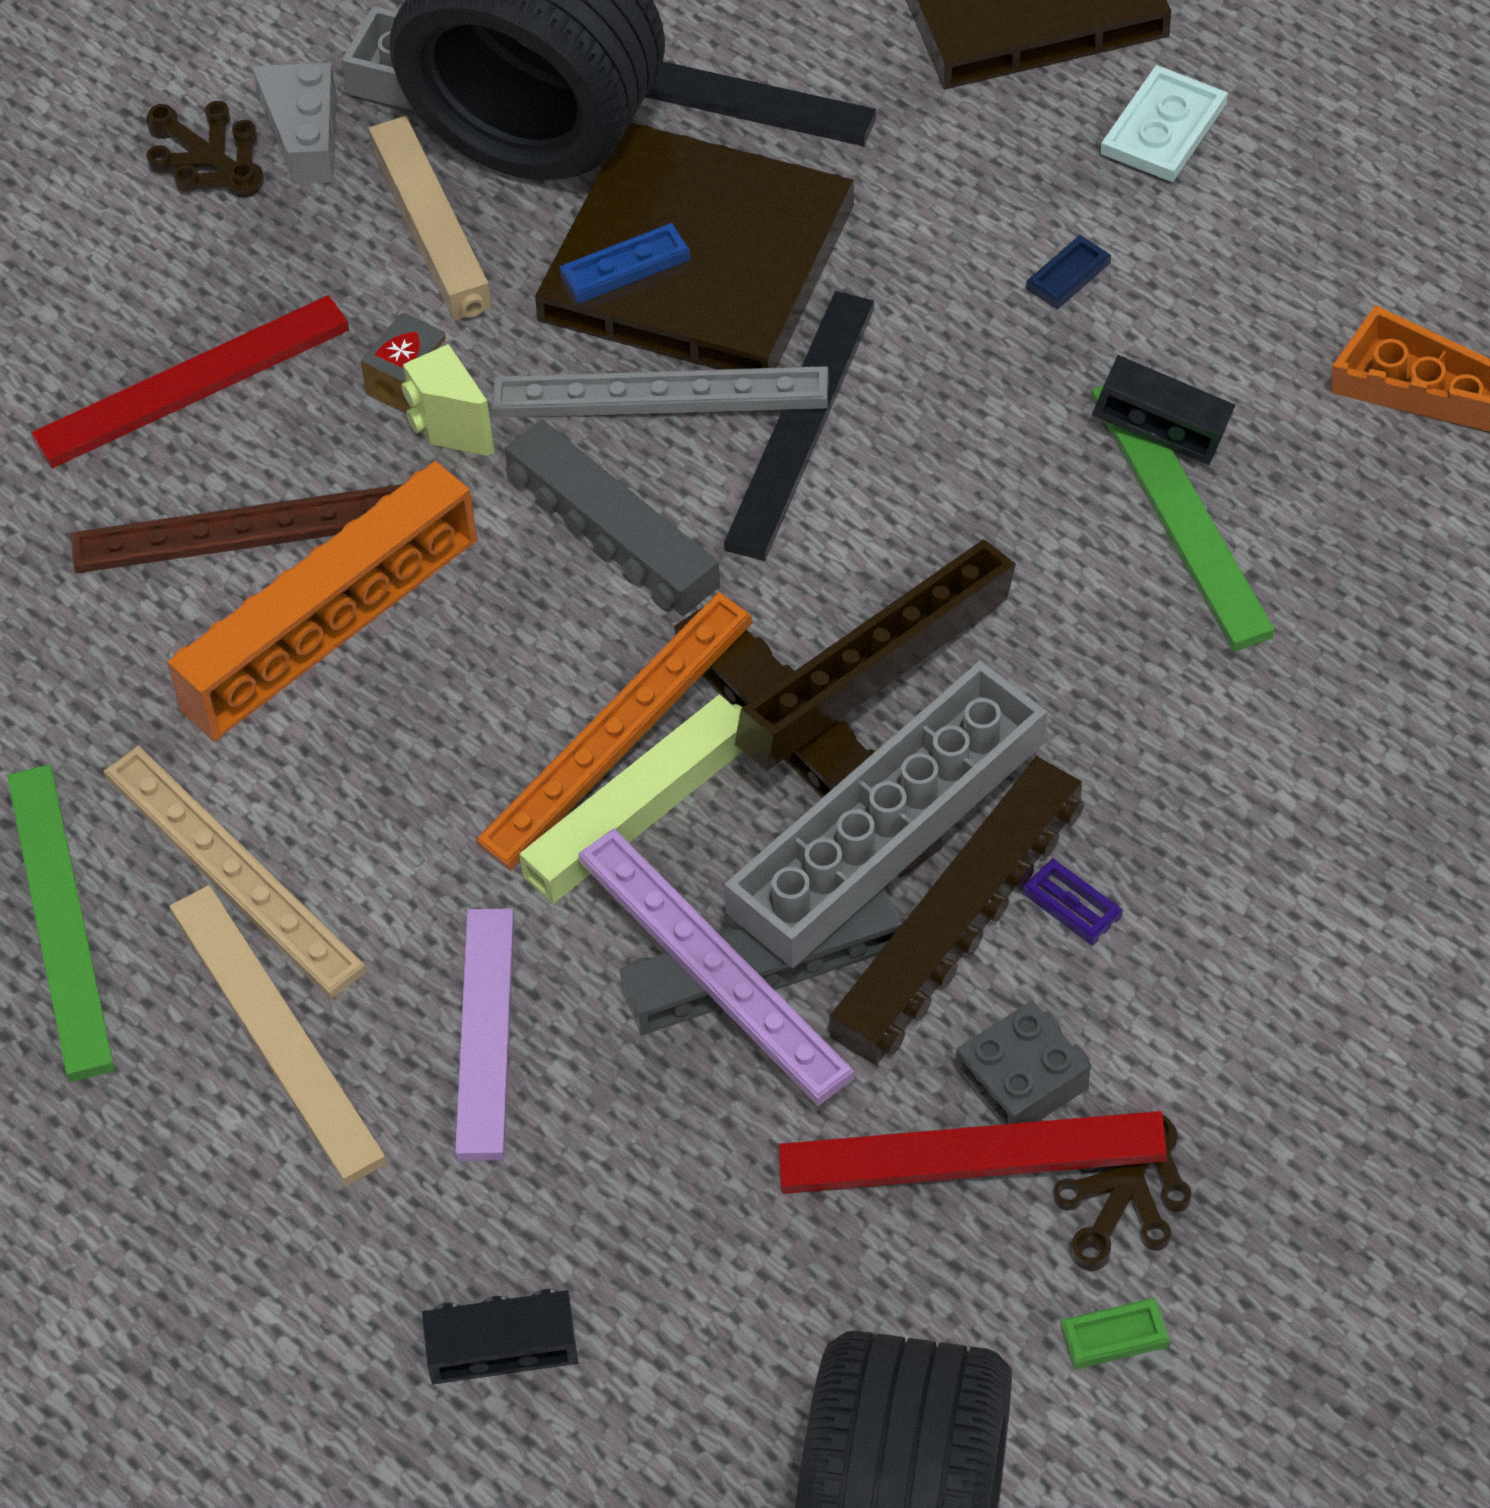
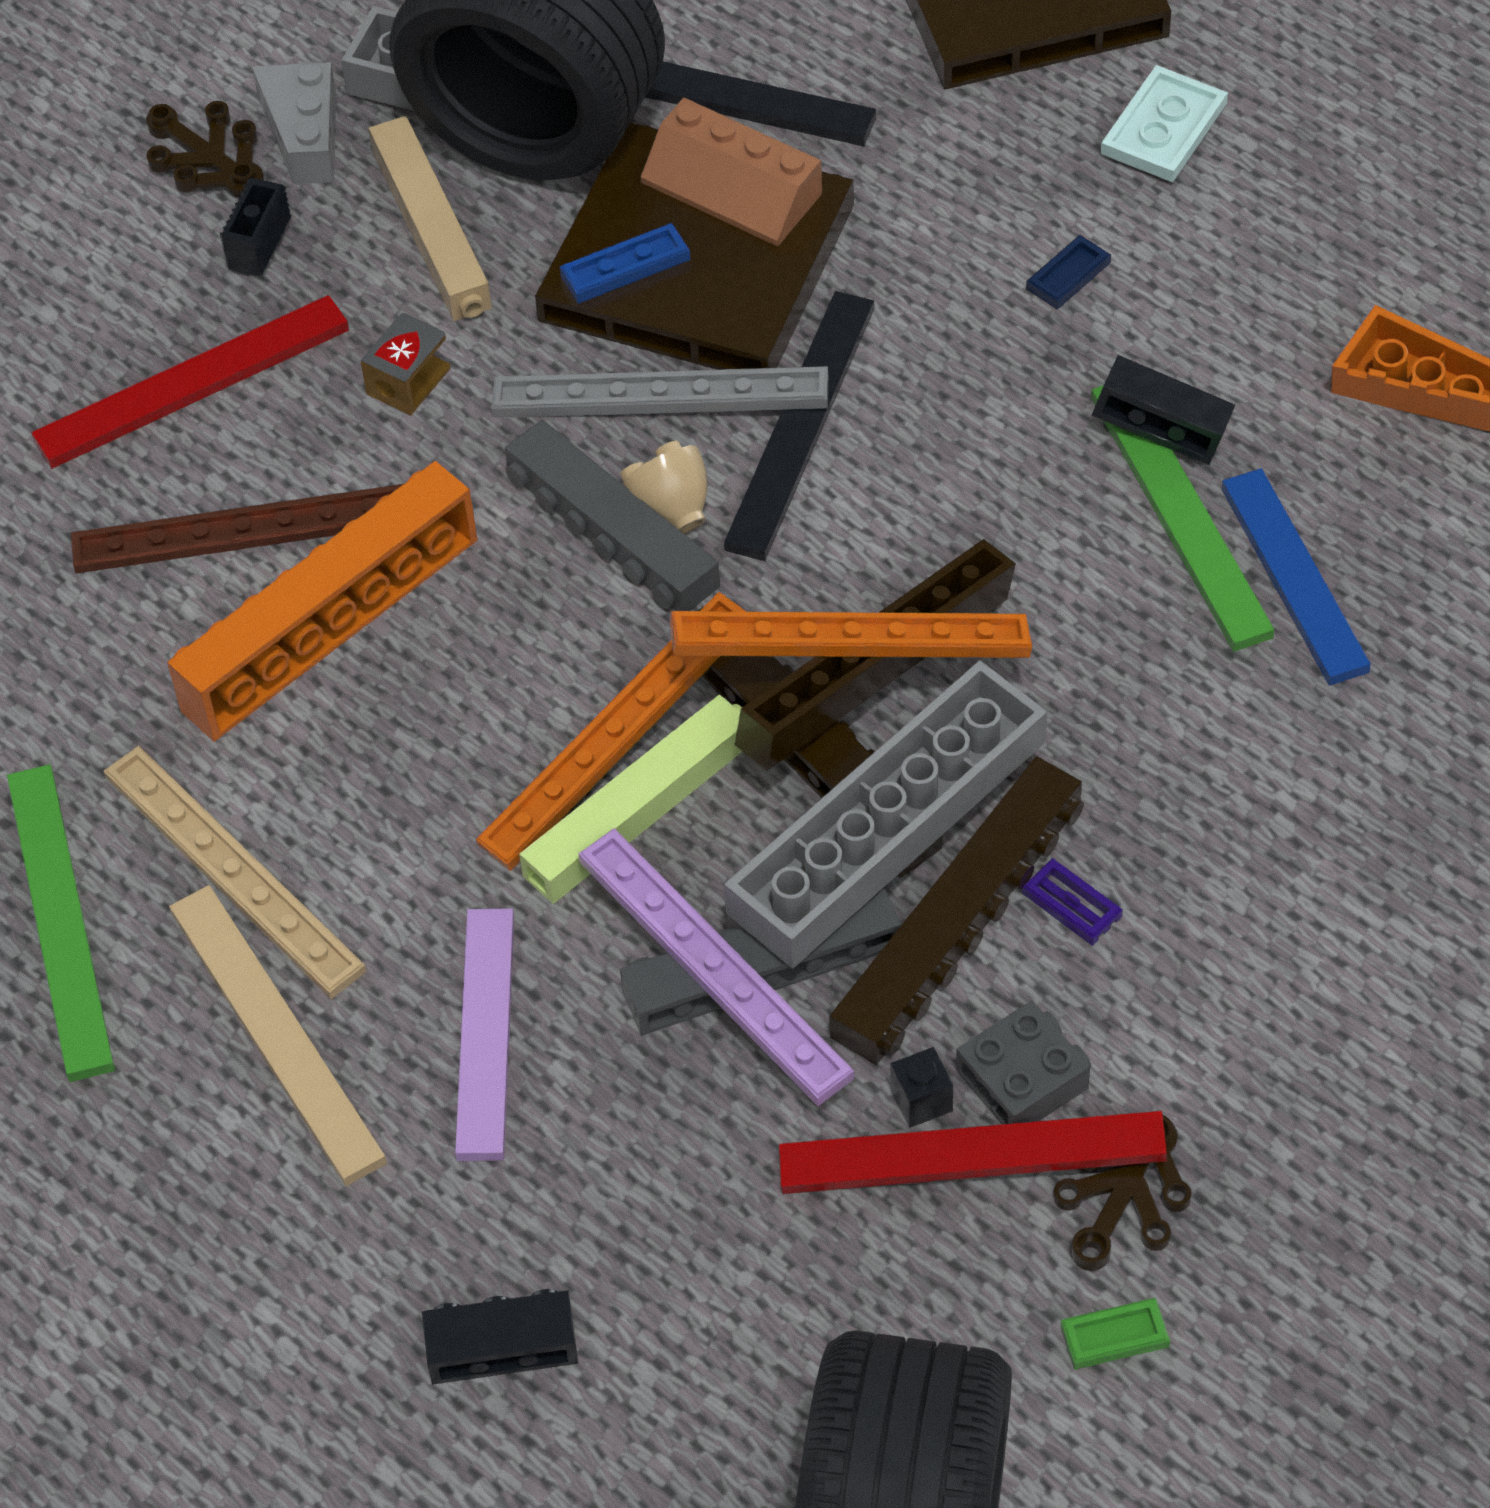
yellowish green slope [401,344,495,456] -> none
none -> black brick [219,178,292,276]
none -> tan piece [620,440,708,534]
none -> nougat slope [641,98,822,247]
none -> orange tile [670,611,1033,658]
none -> black brick [890,1047,953,1128]
none -> blue tile [1221,468,1371,686]

